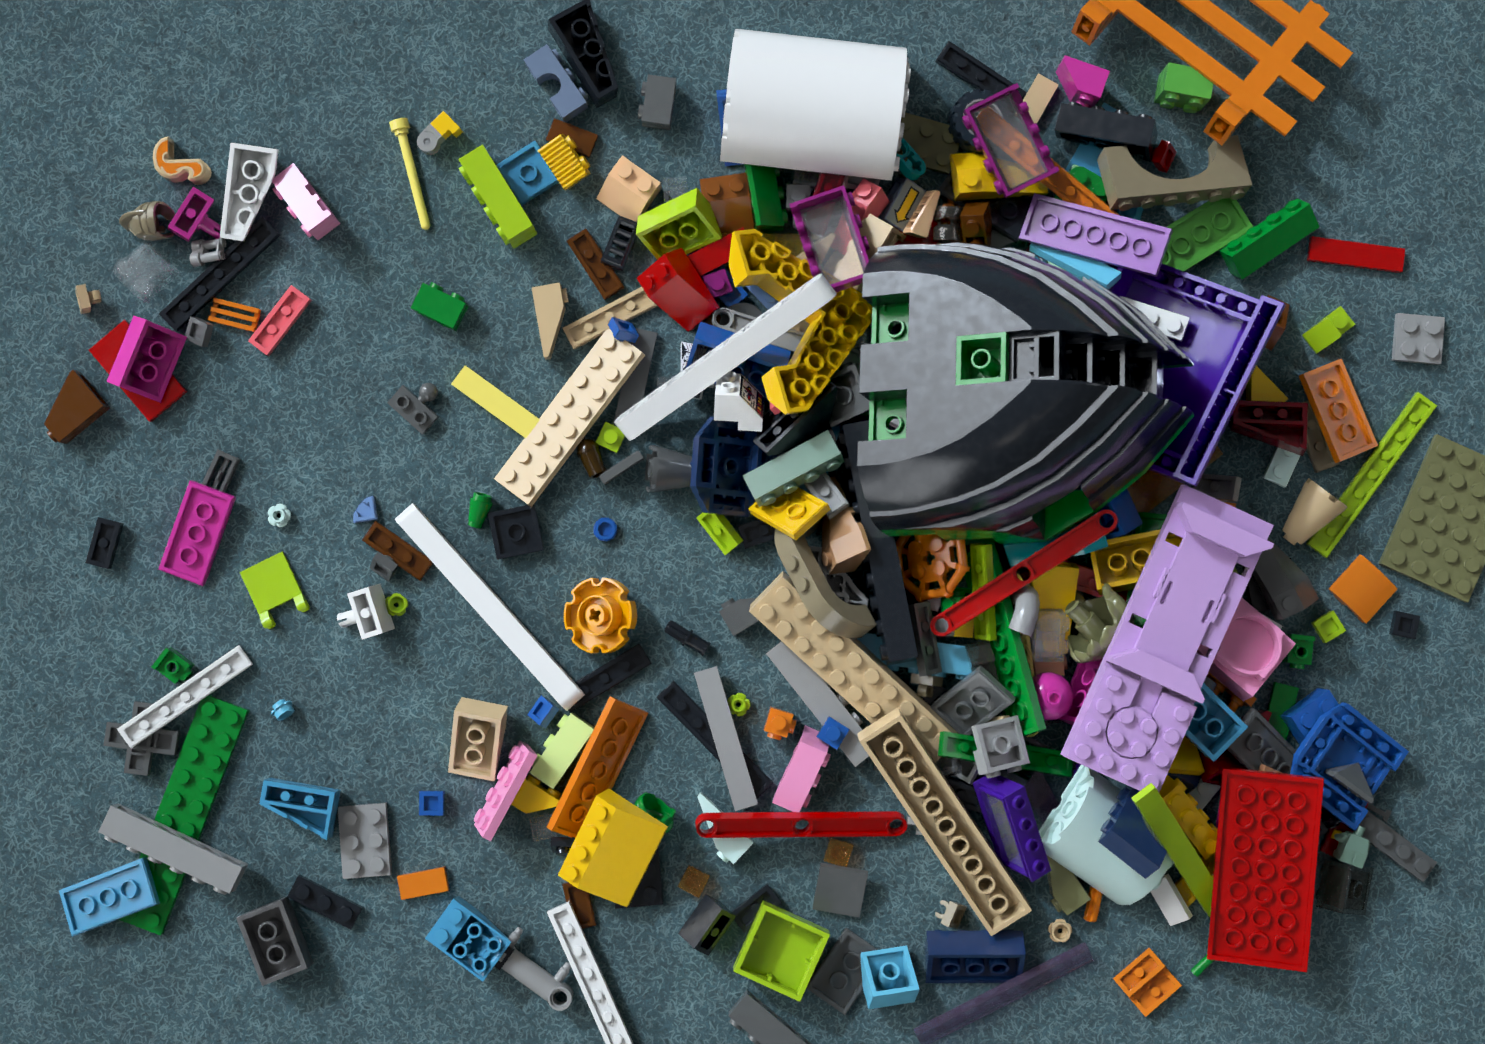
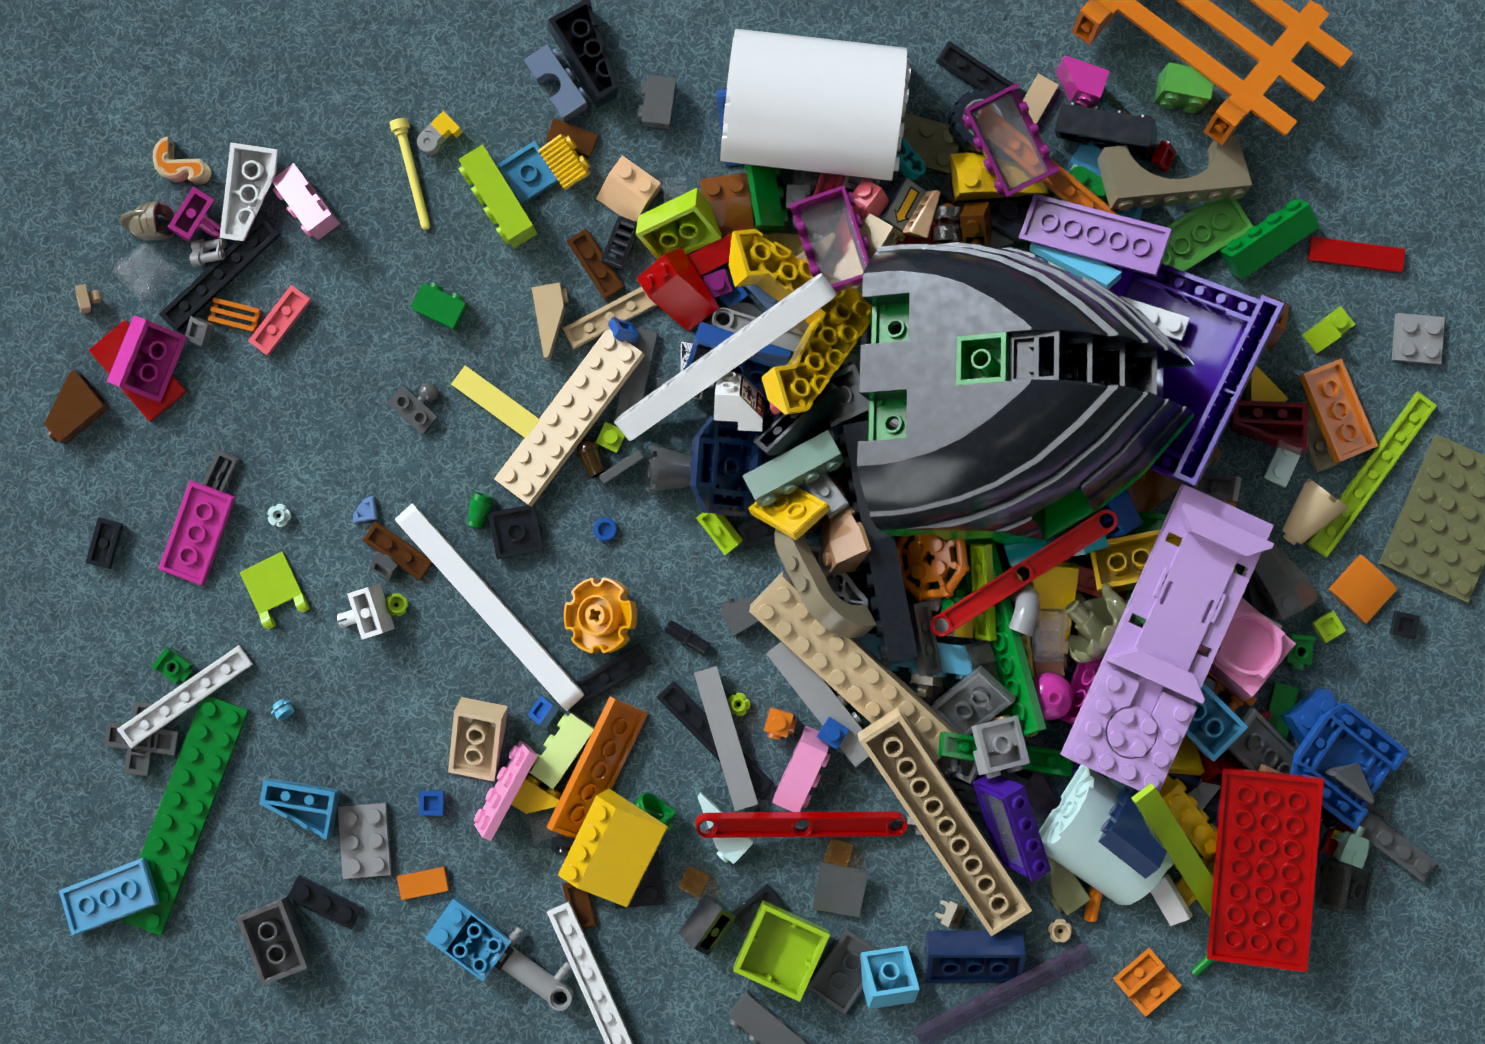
light grey brick [98,803,248,895] -> none

